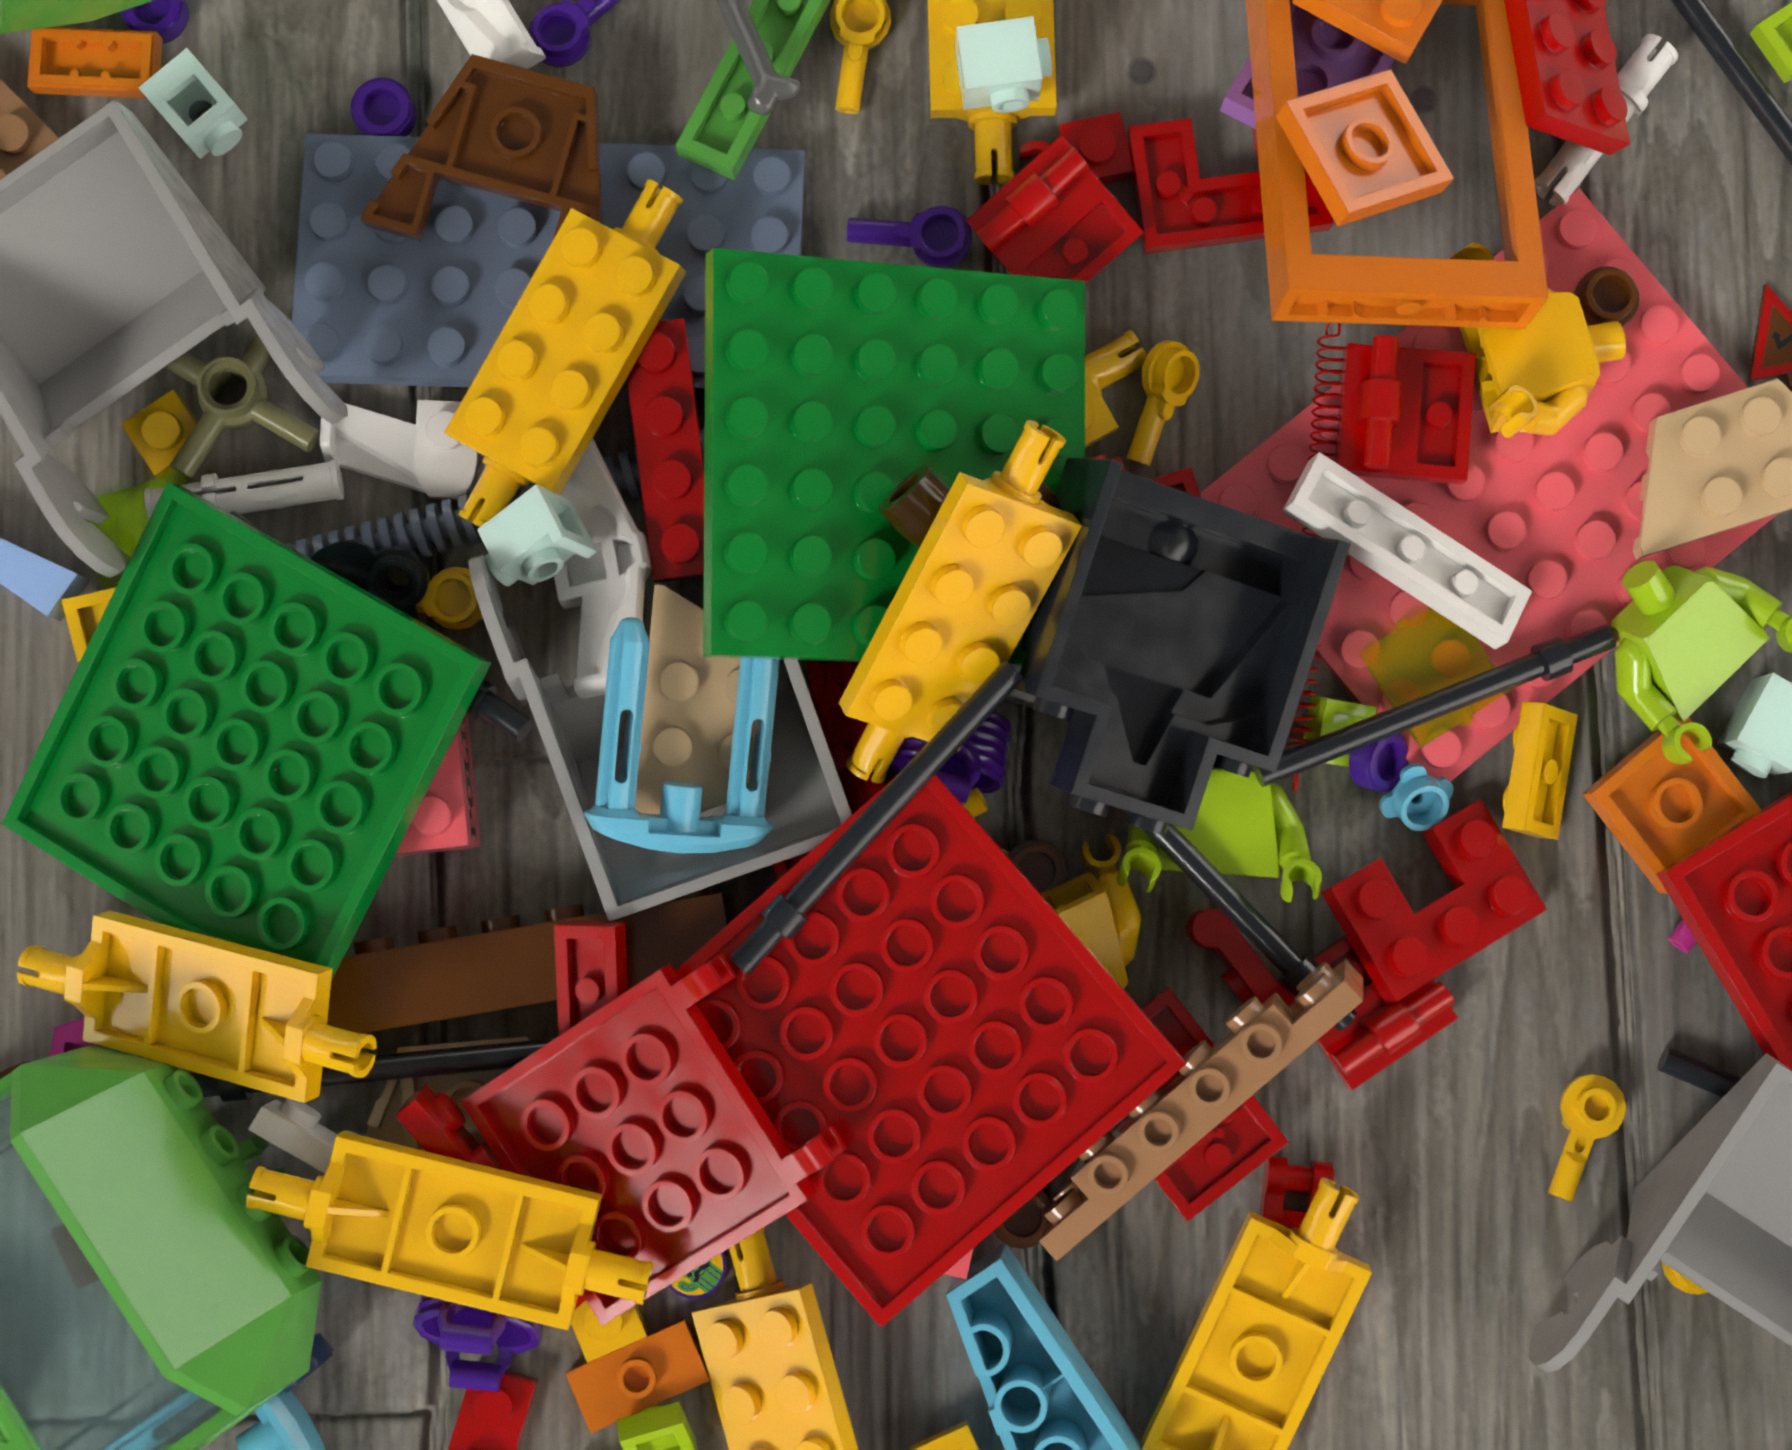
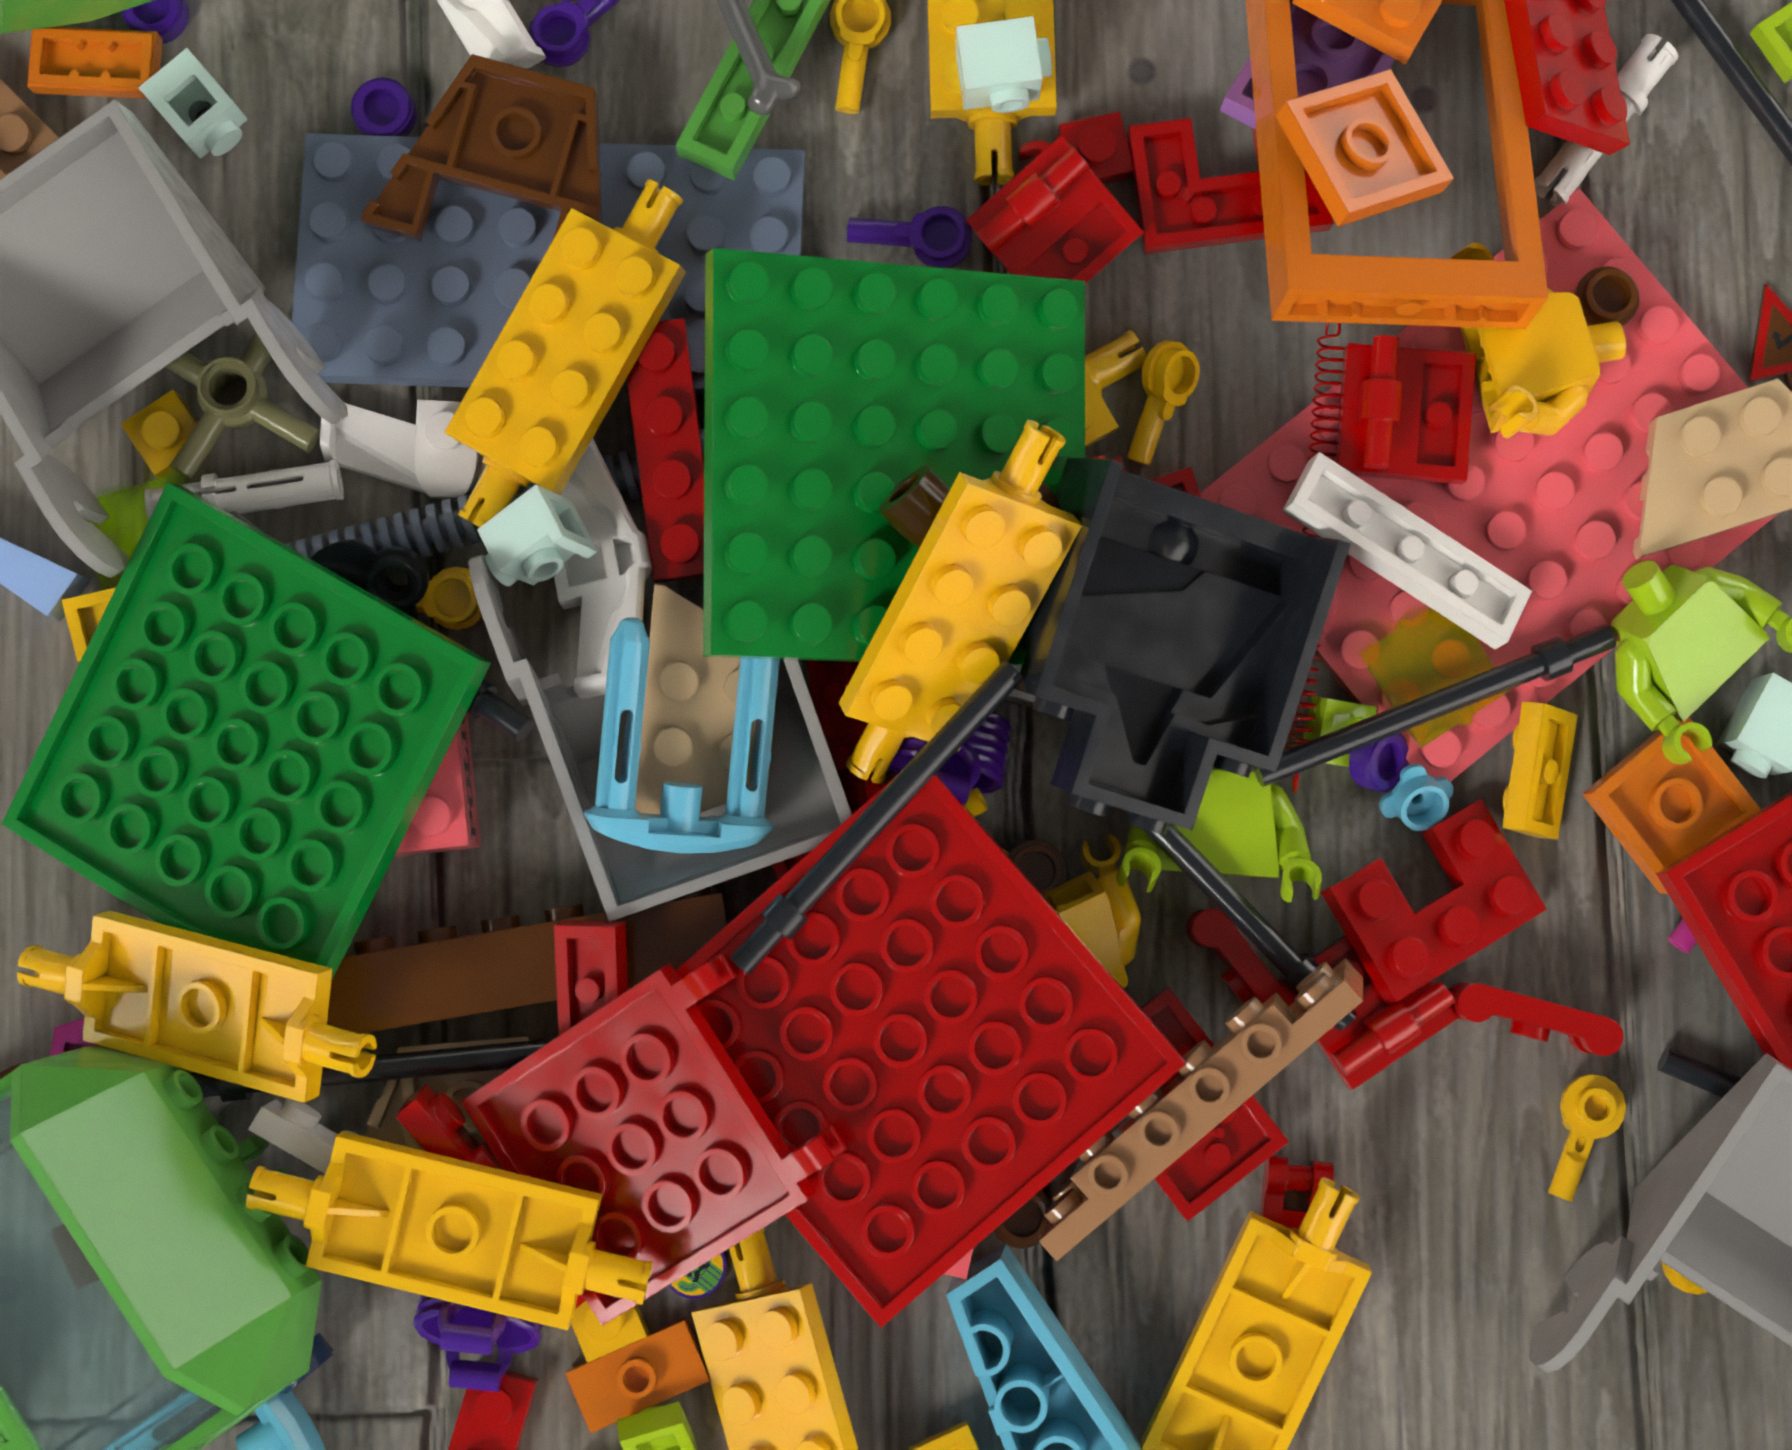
none -> red plate [1448,982,1624,1056]

